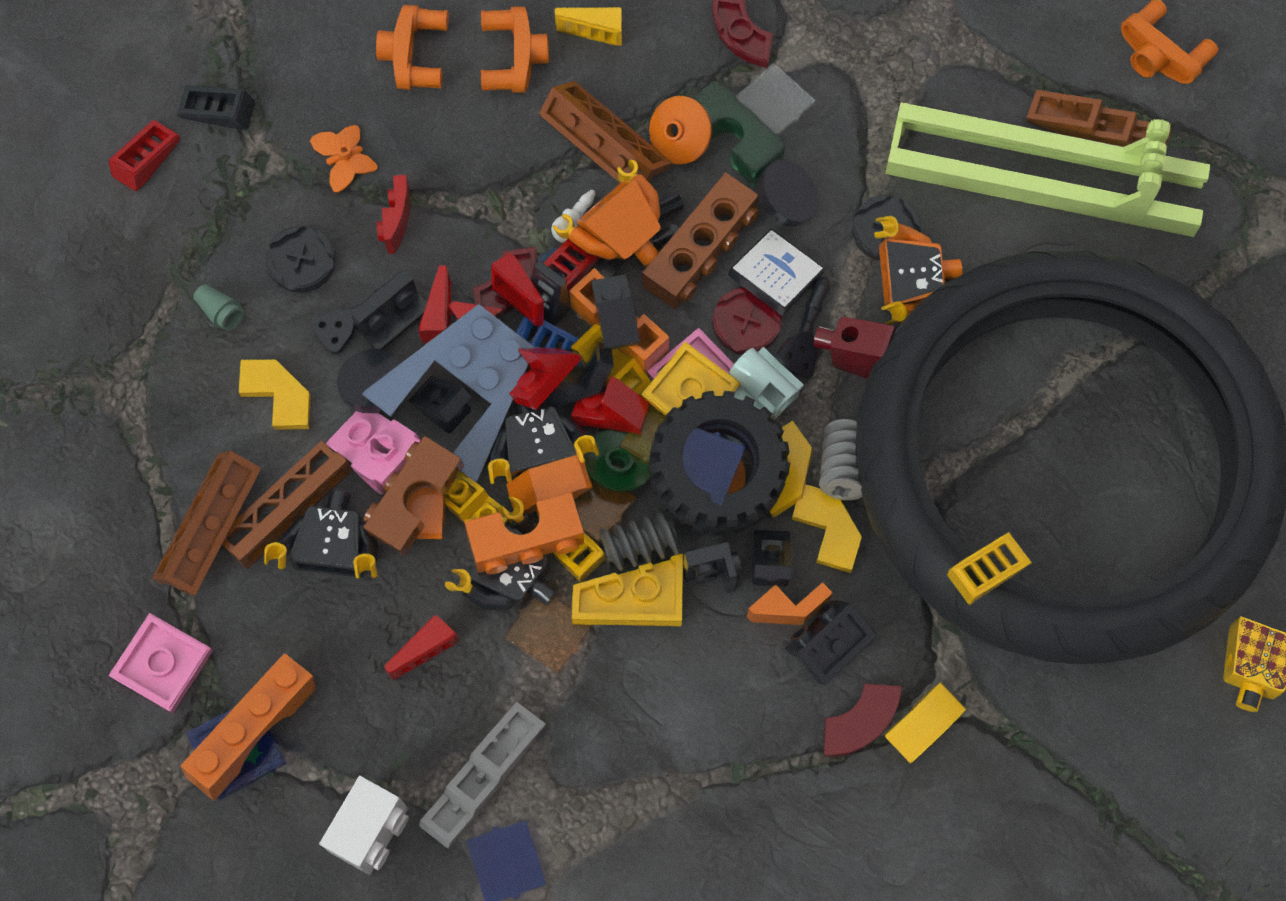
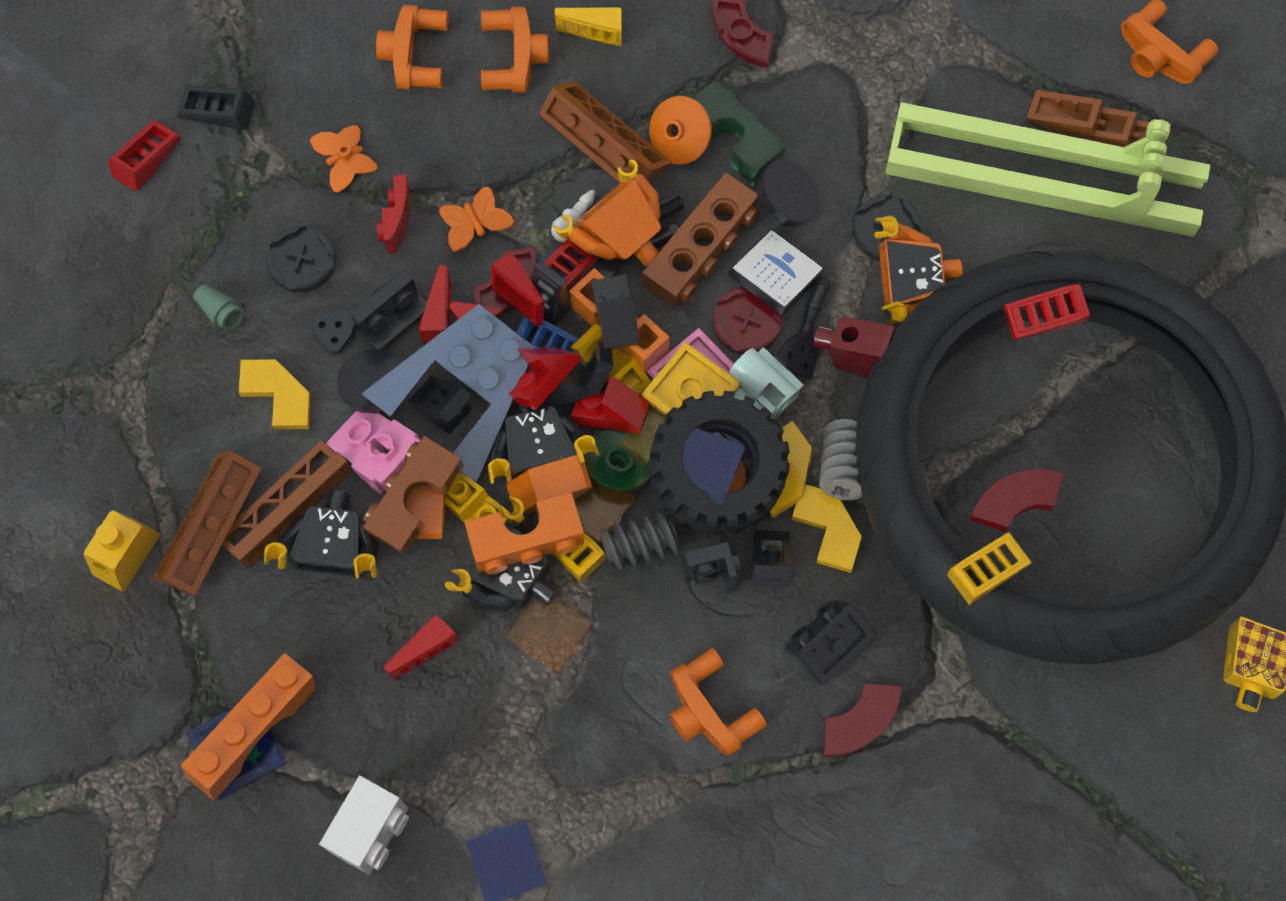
bright pink tile [108,613,213,713] -> none
light grey slope [419,702,546,849] -> none
yellow wing [572,553,683,626] -> none
clear piece [735,63,815,137] -> none
orange slope [747,582,833,625] -> none
yellow slope [885,681,966,764] -> none
none -> yellow torso [83,510,161,592]
none -> orange piece [439,187,515,252]
none -> orange connector [669,648,767,757]
none -> dark red tile [970,469,1063,532]
none -> red slope [1003,283,1090,341]

